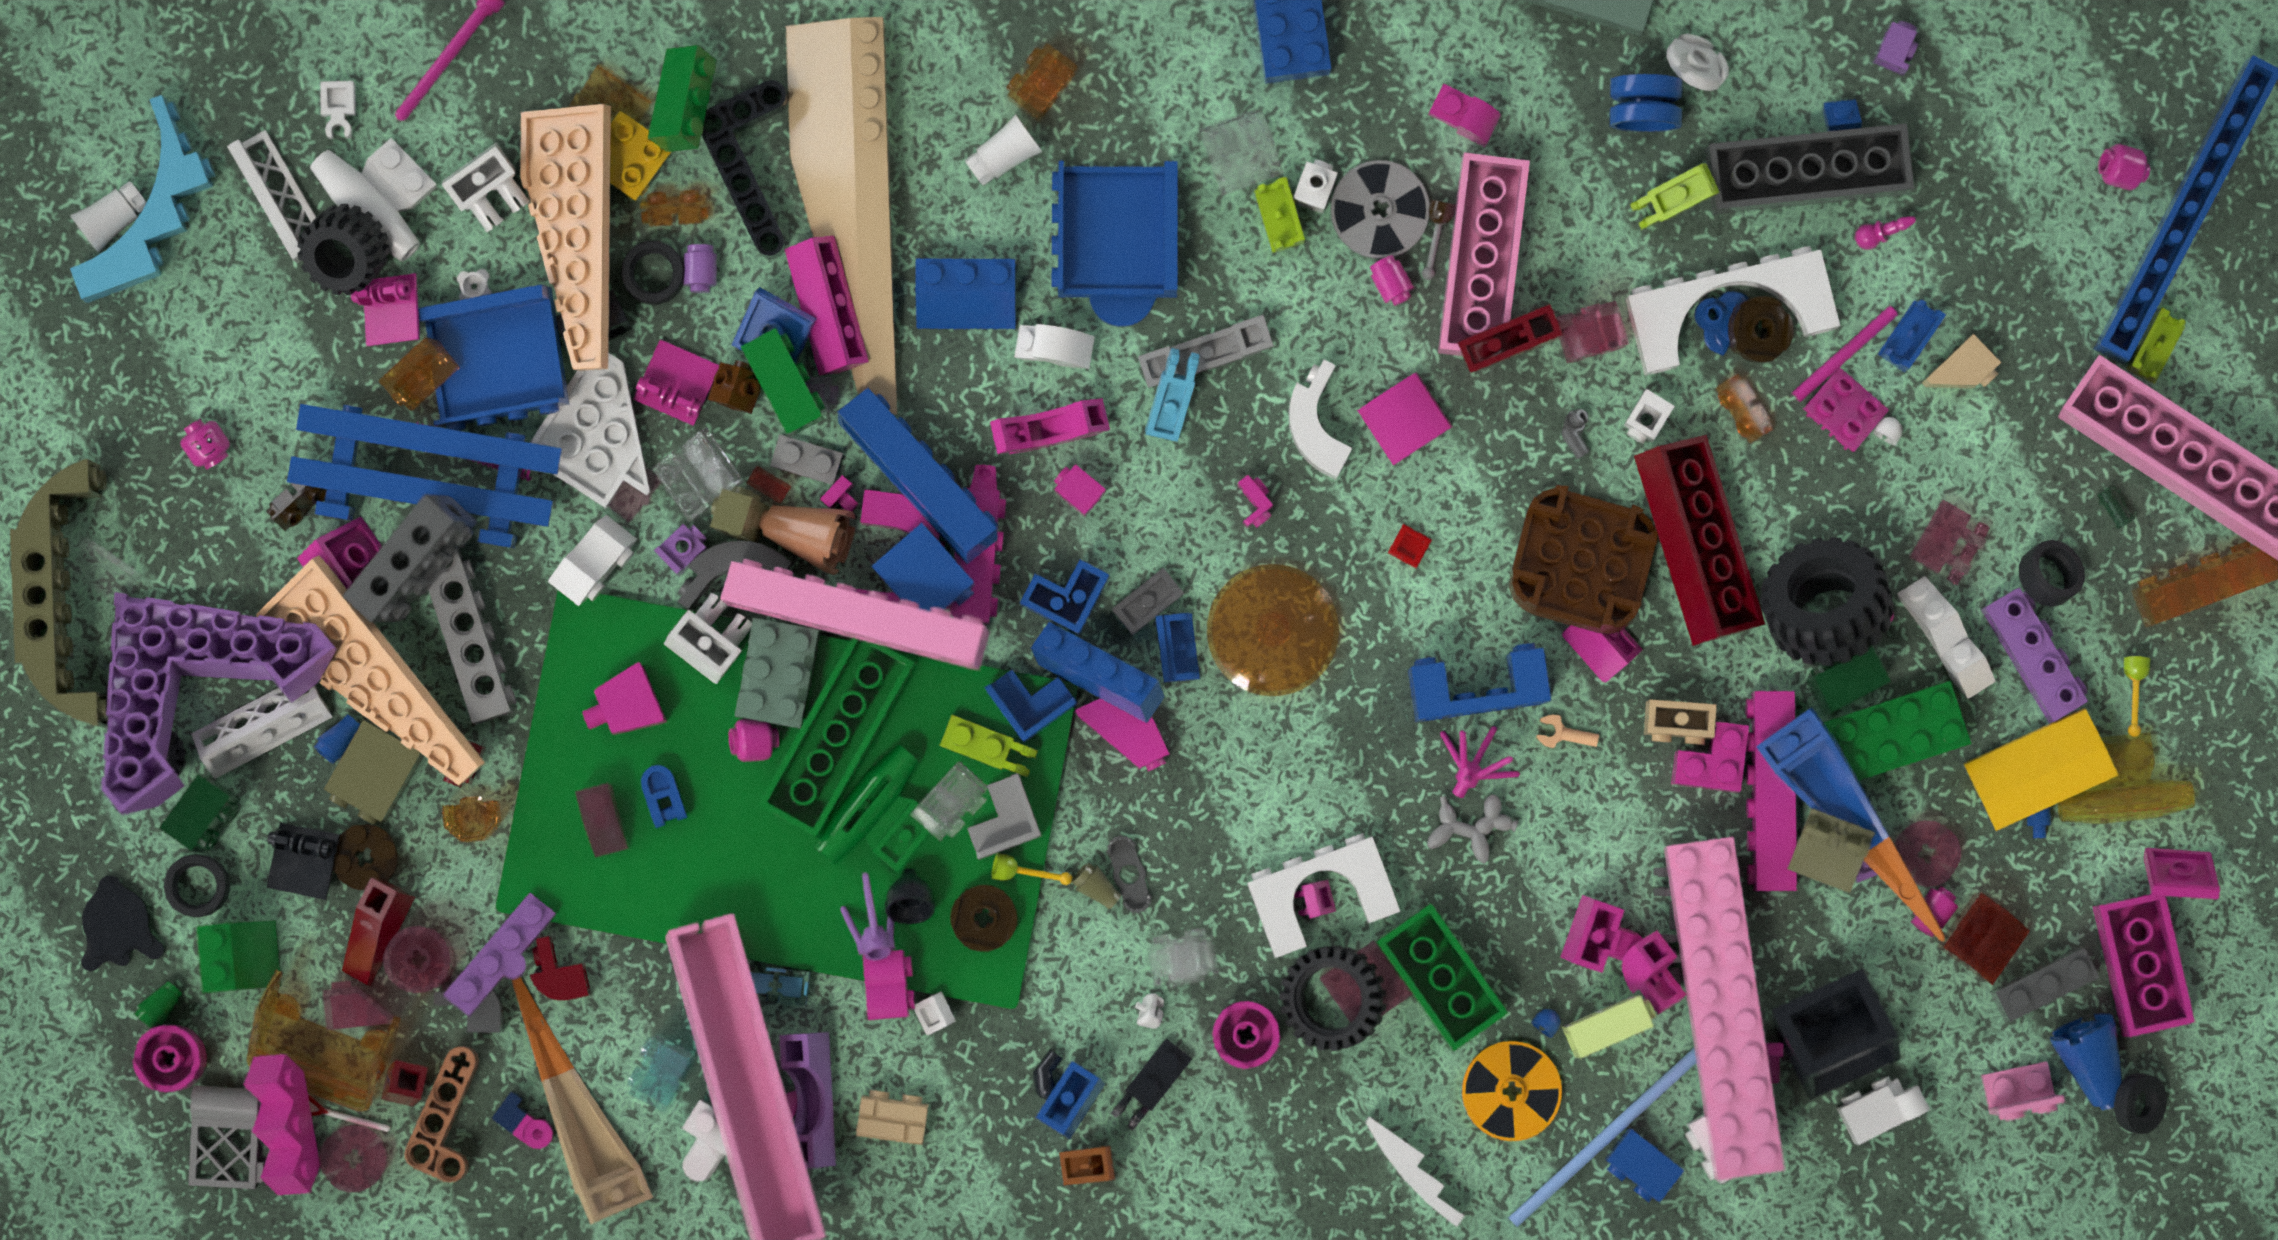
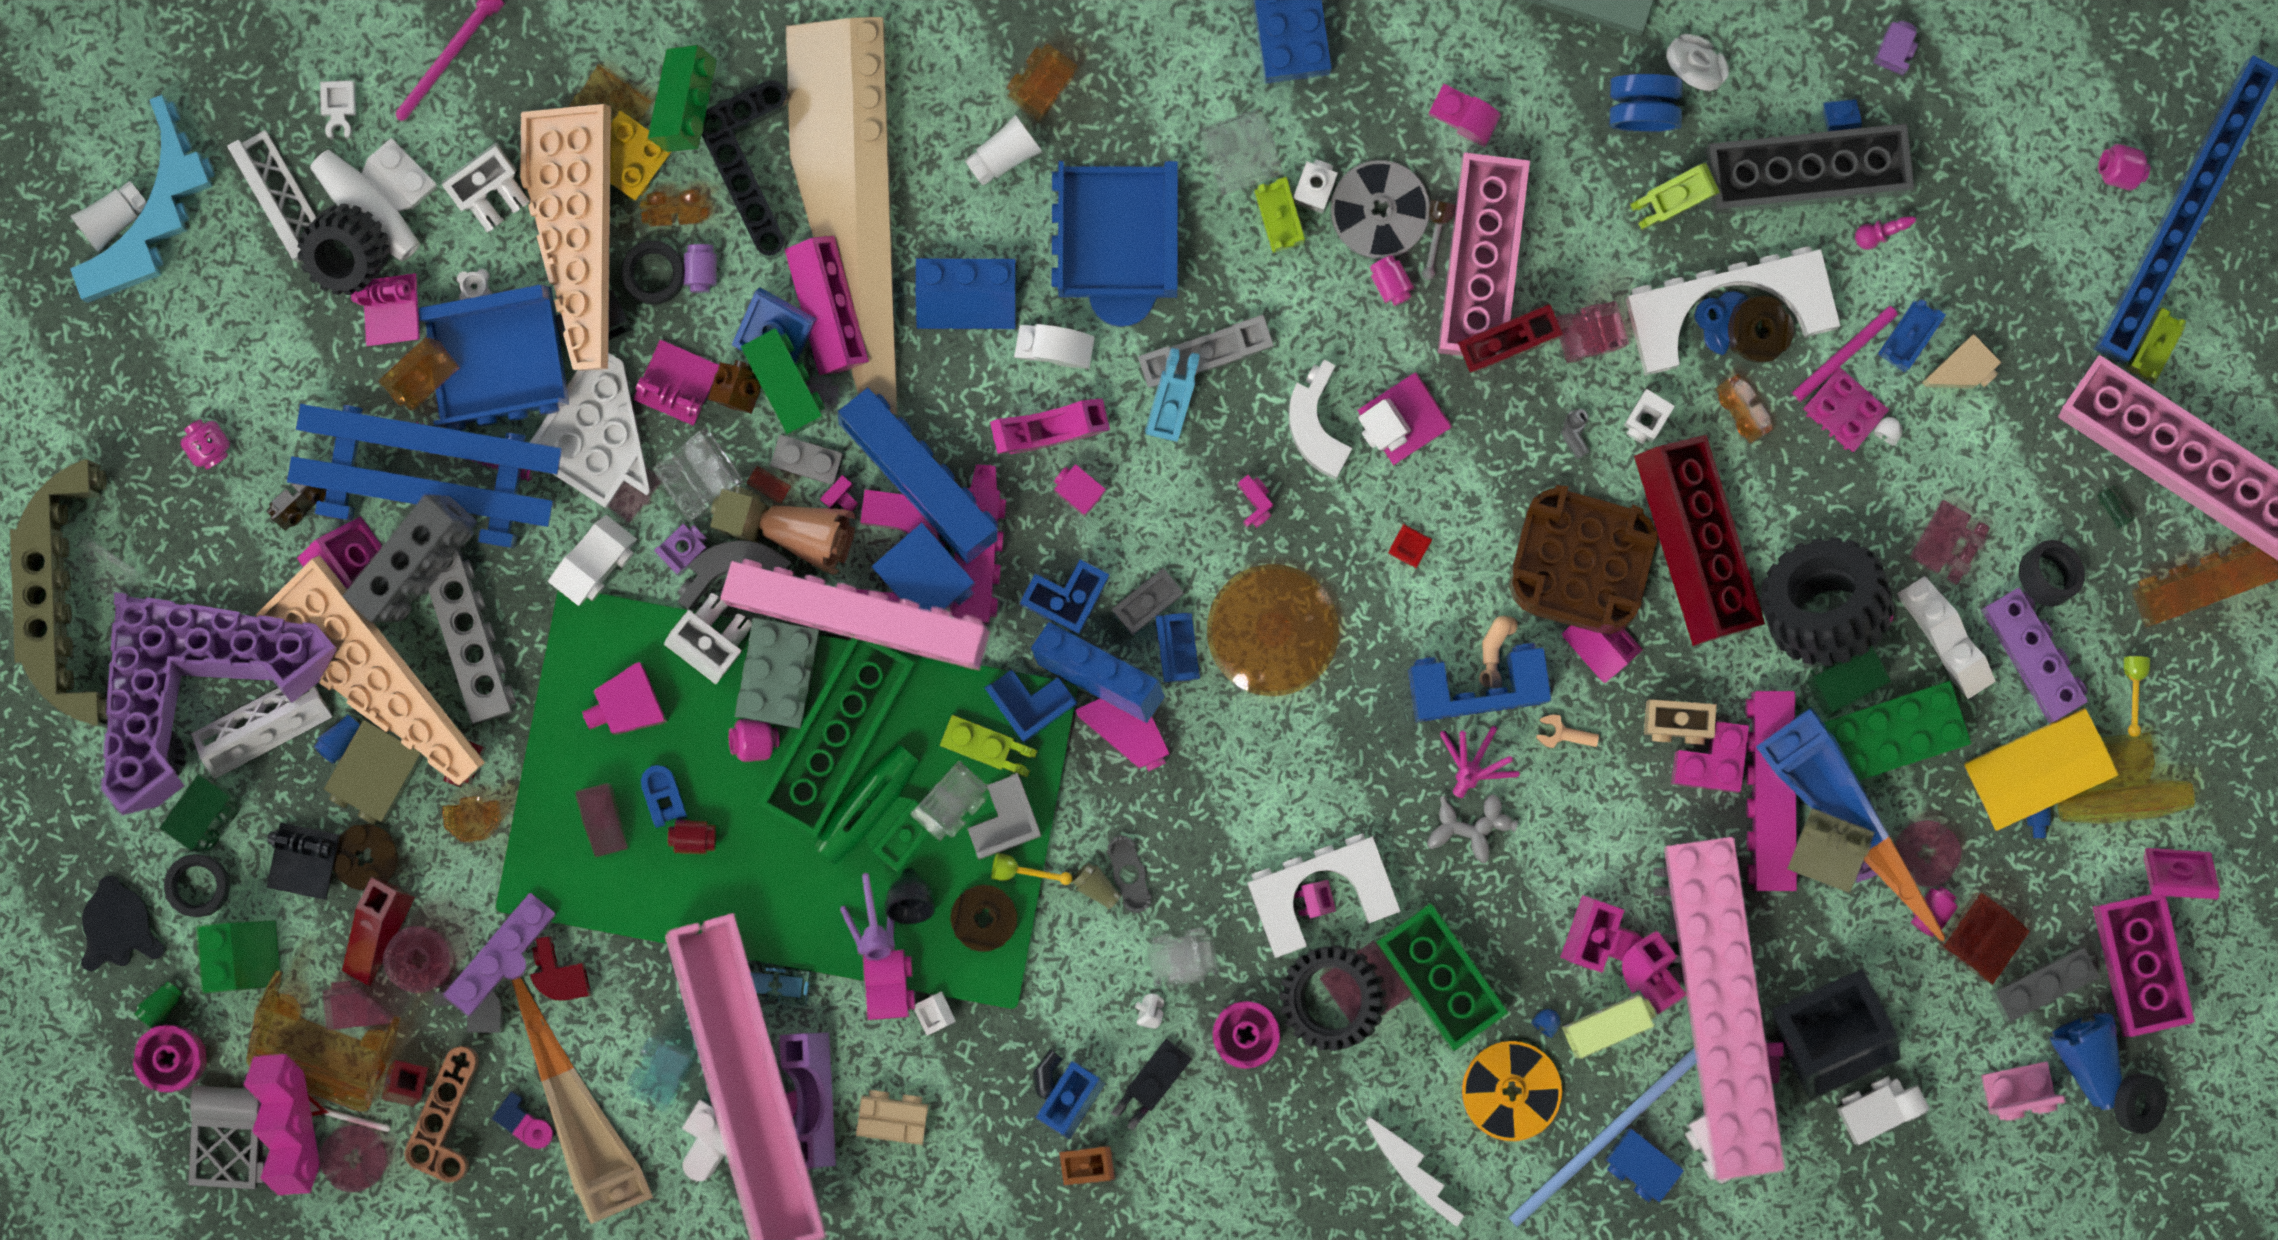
none -> dark red brick [668,820,716,854]
none -> white brick [1358,398,1412,452]
none -> light nougat arm [1479,615,1518,688]

